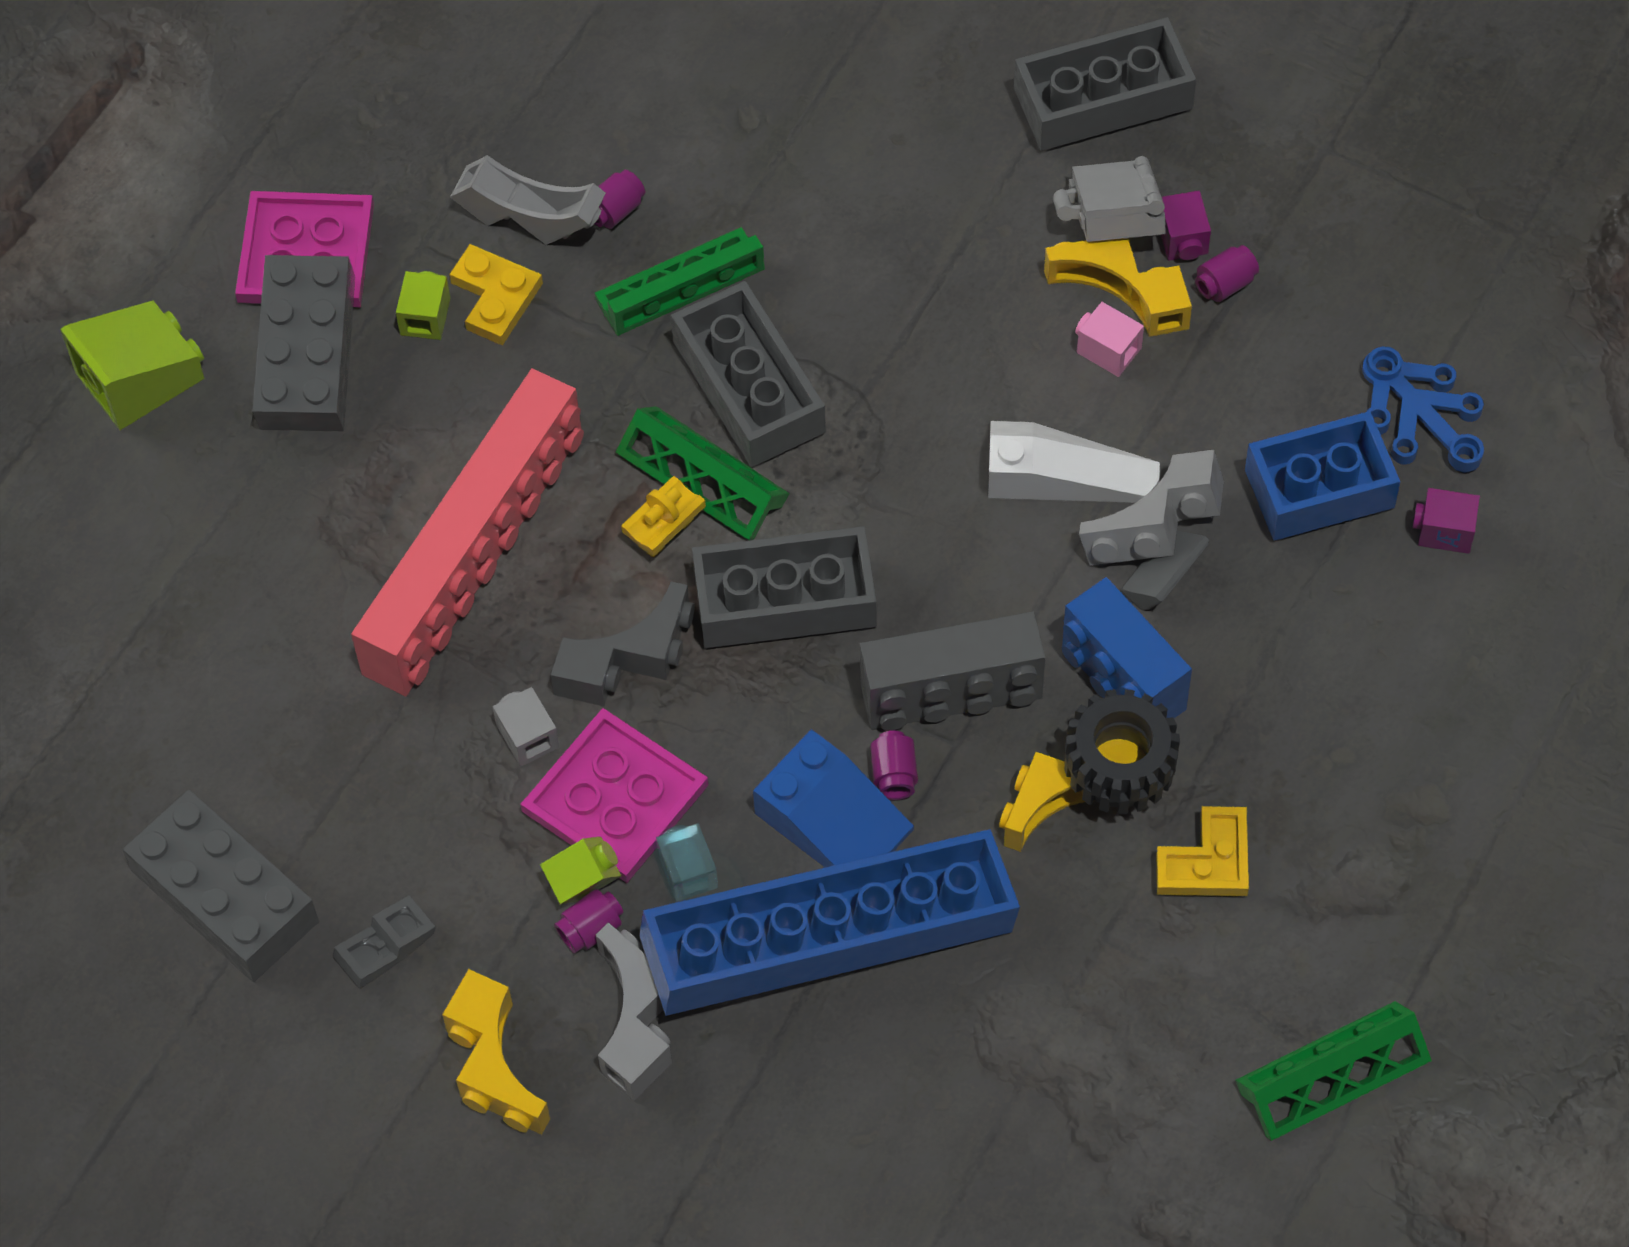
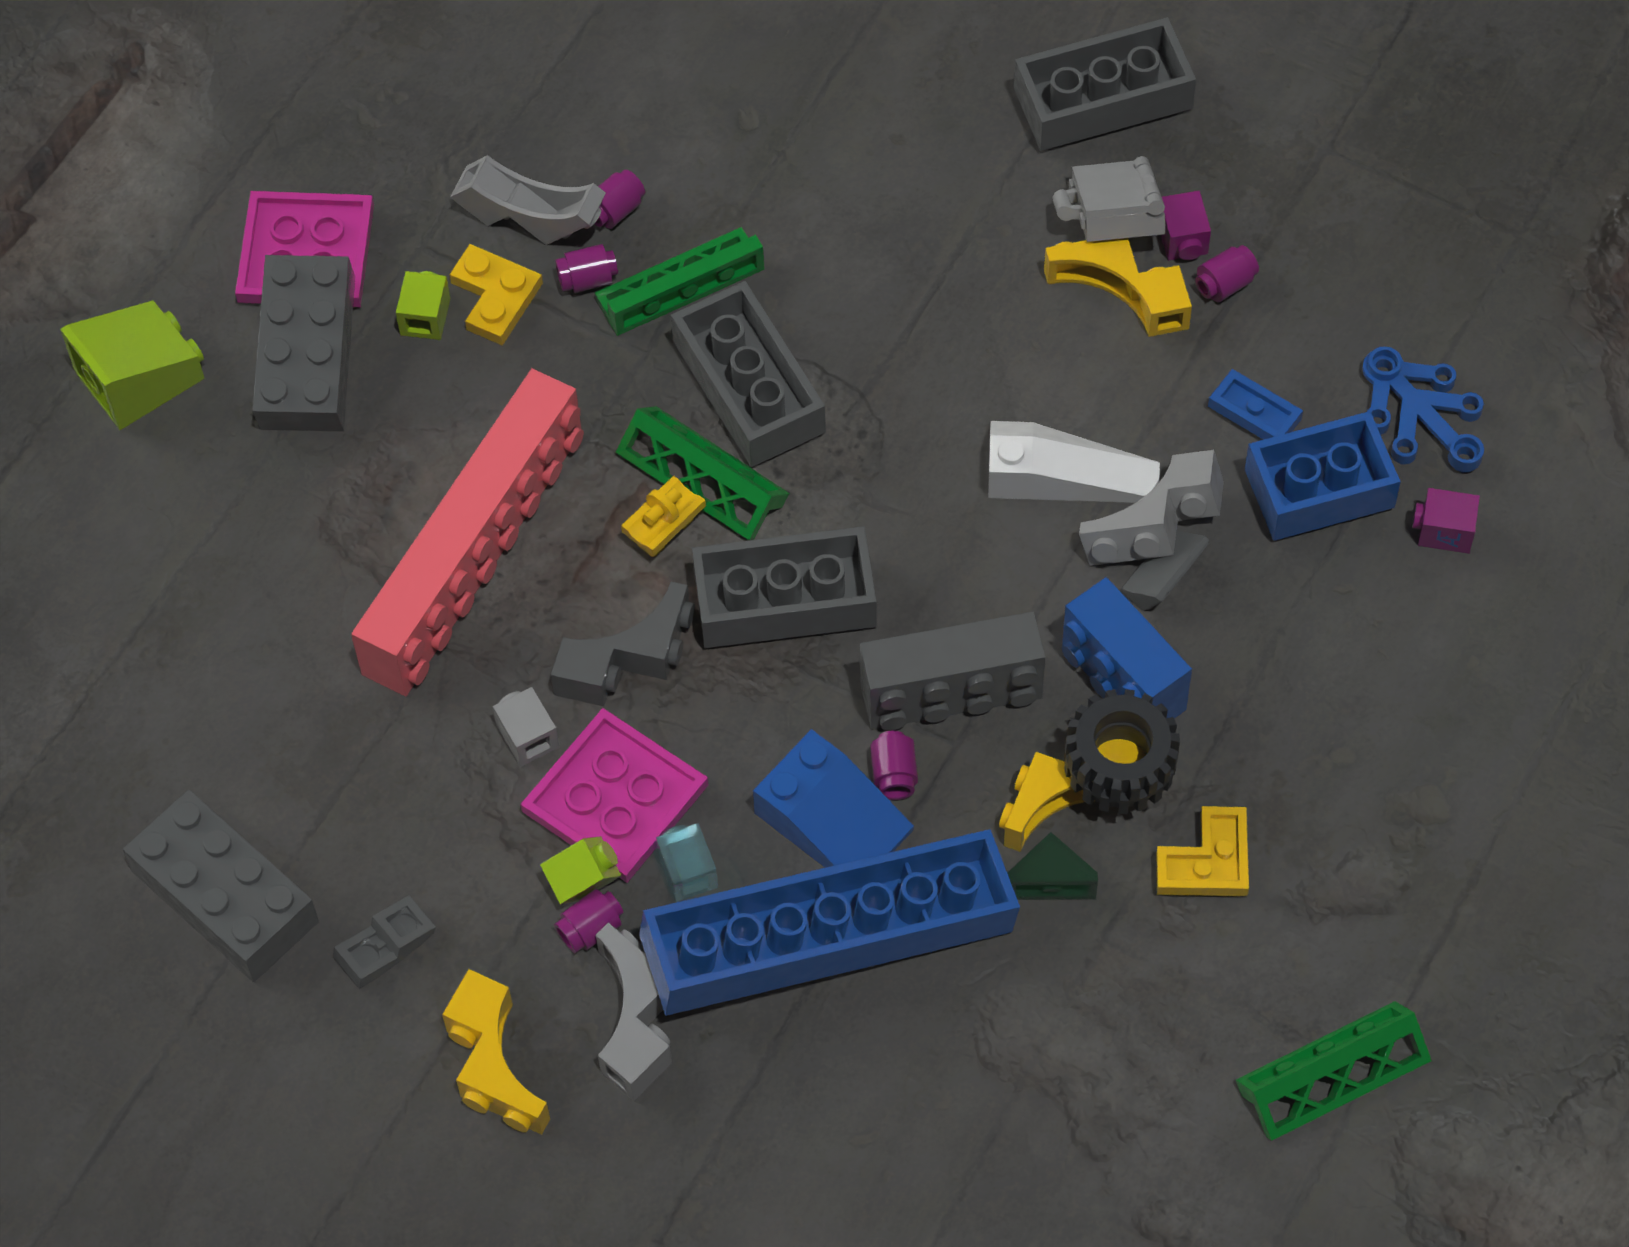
bright pink brick [1075,302,1144,377] -> none
none -> magenta brick [555,244,618,293]
none -> clear green slope [1007,832,1098,900]
none -> blue plate [1208,369,1303,440]

